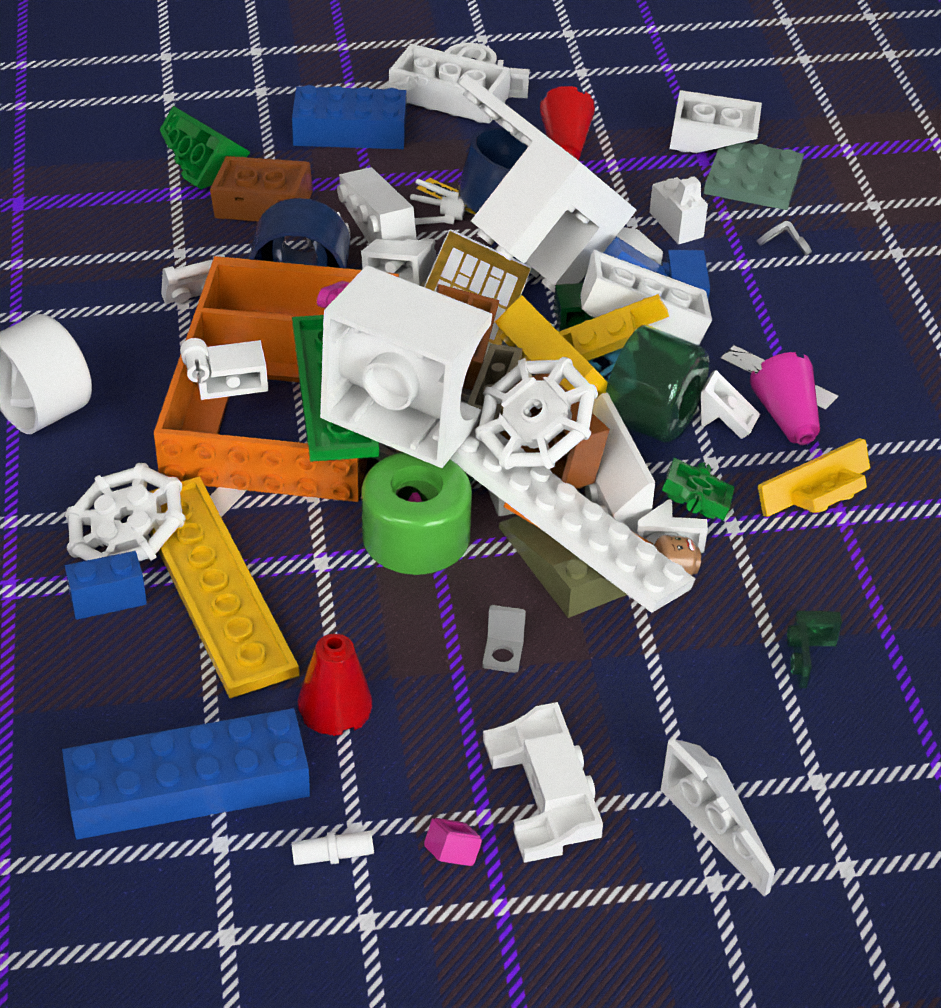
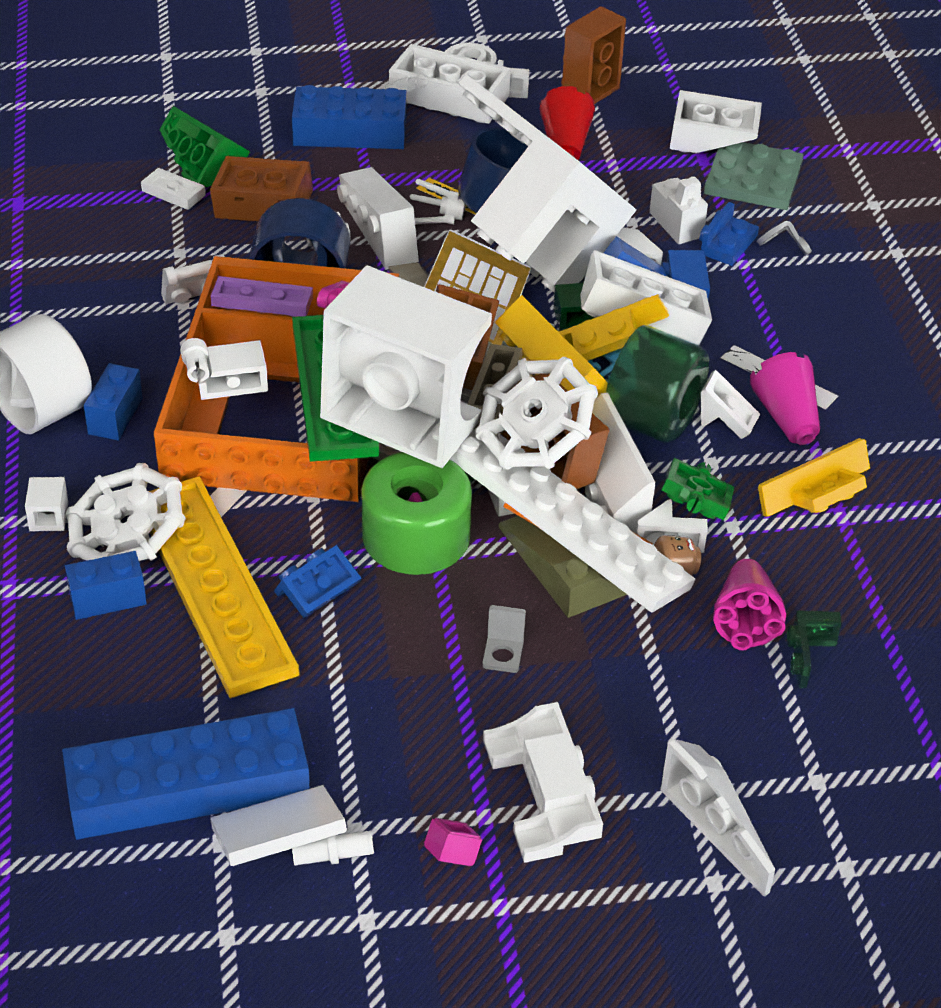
red cone [298,634,372,736] -> none
white hinge [361,238,436,285] -> none
none -> white brick [25,477,68,531]
none -> blue brick [84,363,143,440]
none -> white plate [141,168,206,210]
none -> white tile [210,785,347,866]
none -> medium lavender plate [211,276,313,317]
none -> blue bracket [274,545,361,618]
none -> dark orange brick [561,6,626,104]
none -> blue bracket [699,202,759,266]
none -> dark pink cone [713,559,786,650]

